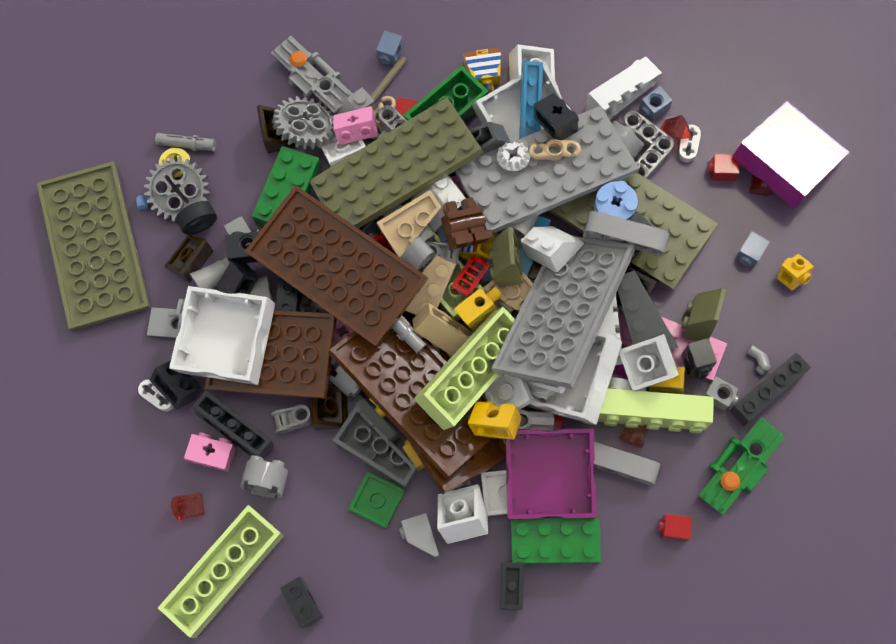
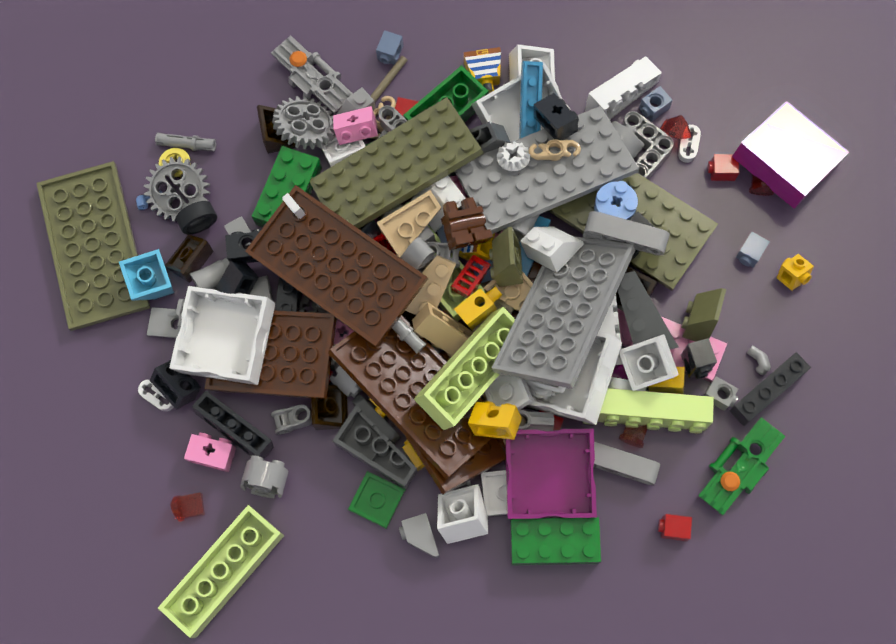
black brick [280,577,323,628] -> none
black brick [500,563,524,611] -> none
none -> medium azure slope [119,249,174,301]
none -> white tile [282,193,306,219]

